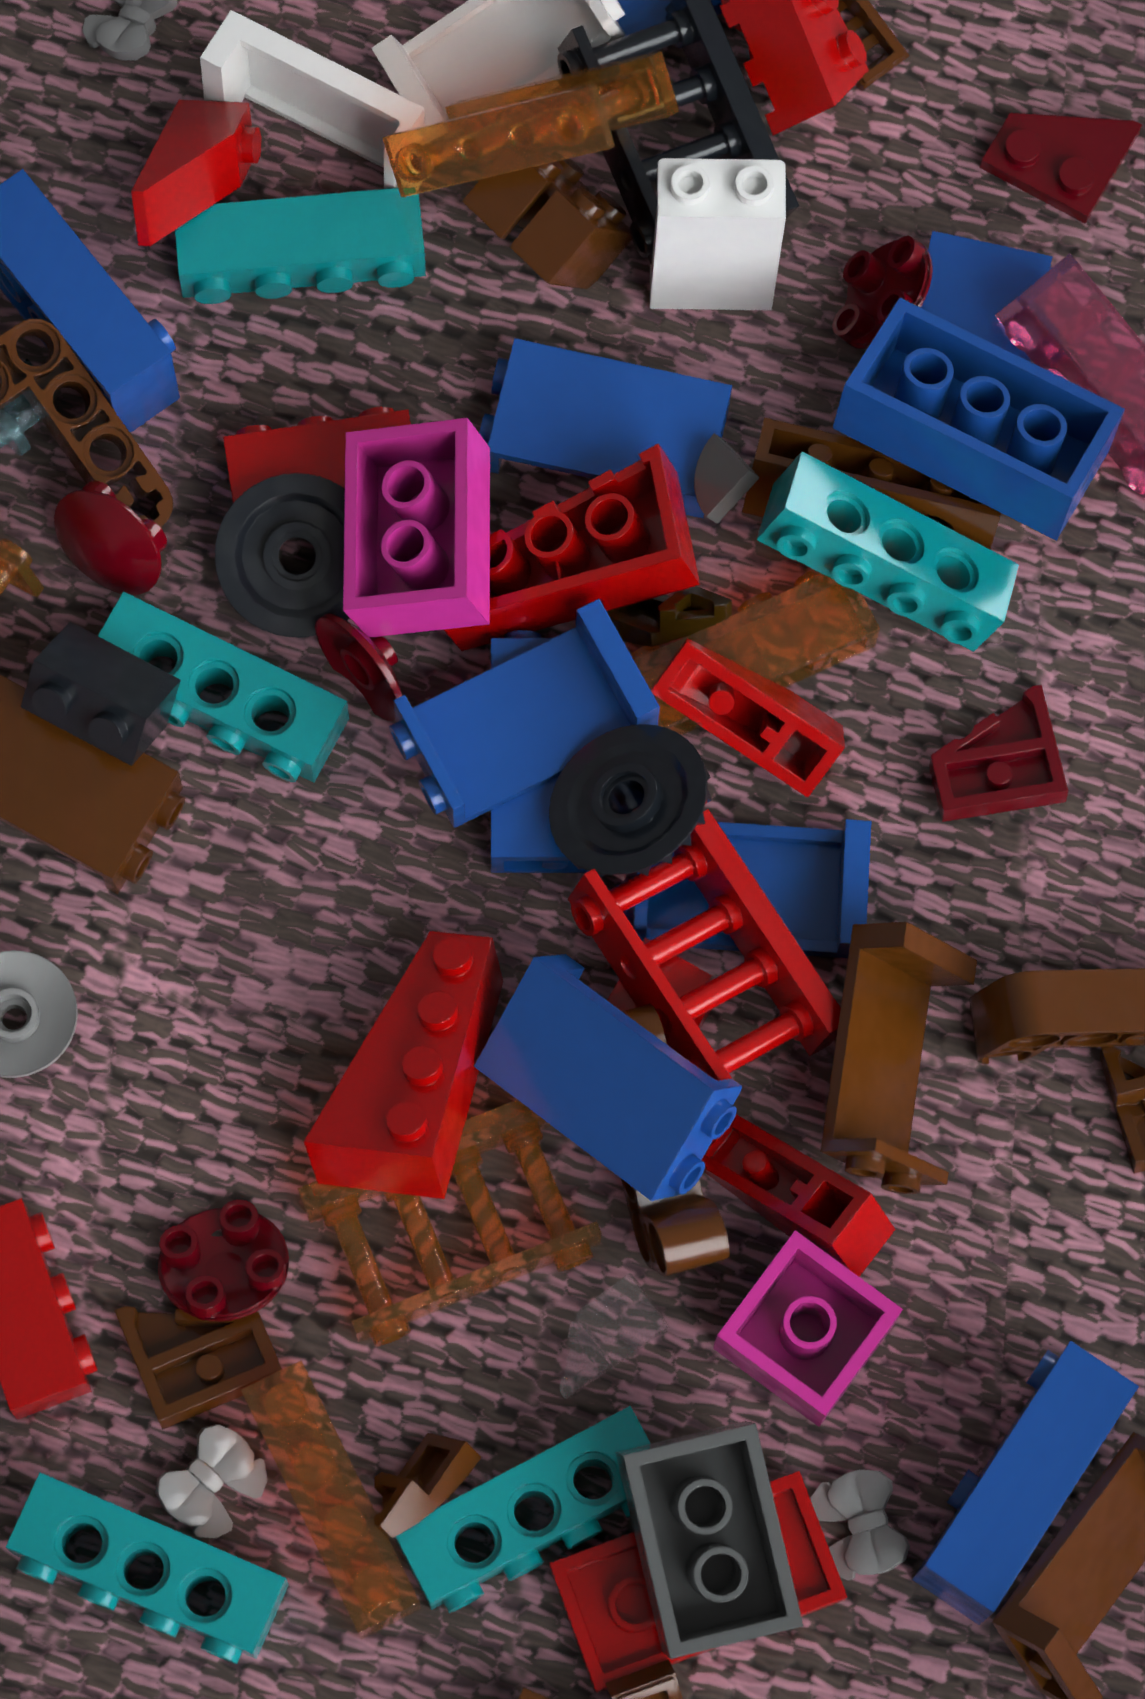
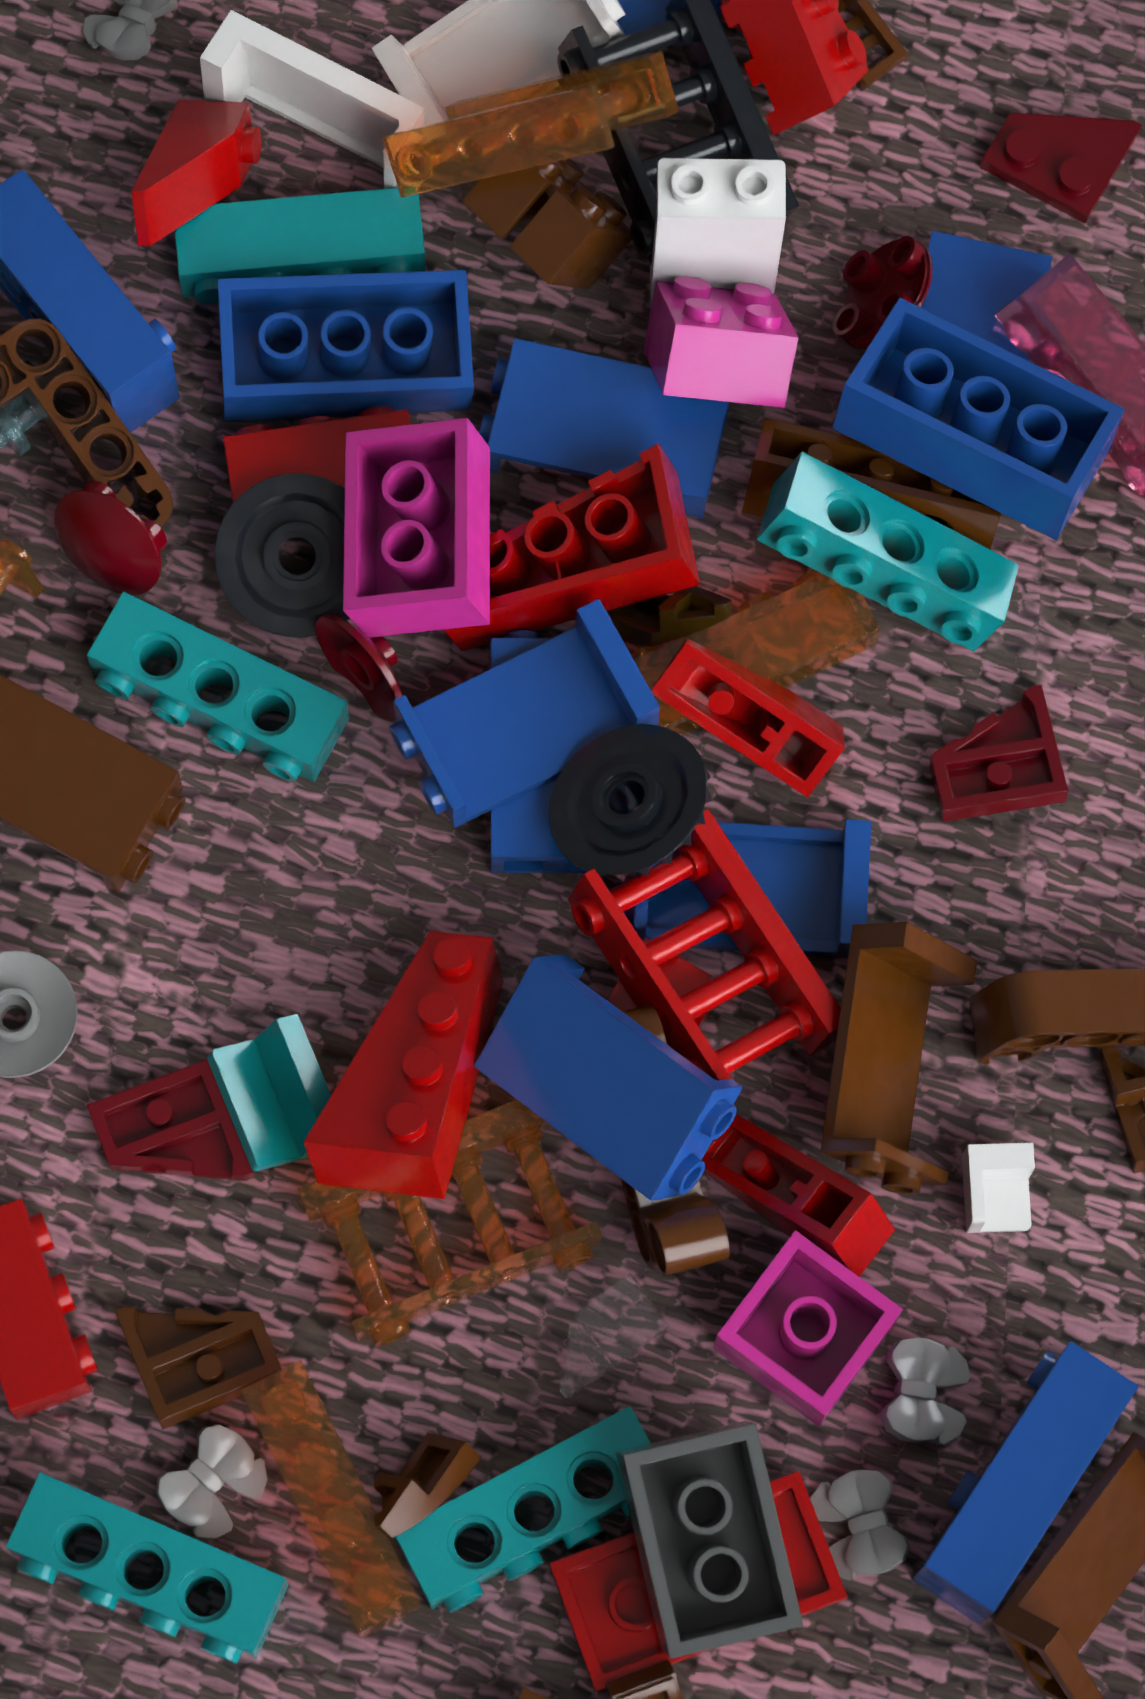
black brick [21,622,181,766] -> none
dark red dish [158,1199,289,1321] -> none
dark grey tile [694,433,760,524] -> none
none -> dark red wing [87,1059,254,1181]
none -> teal panel [207,1014,331,1171]
none -> blue brick [218,270,474,422]
none -> brick [643,276,799,408]
none -> light grey piece [880,1337,971,1446]
none -> white panel [962,1143,1035,1233]

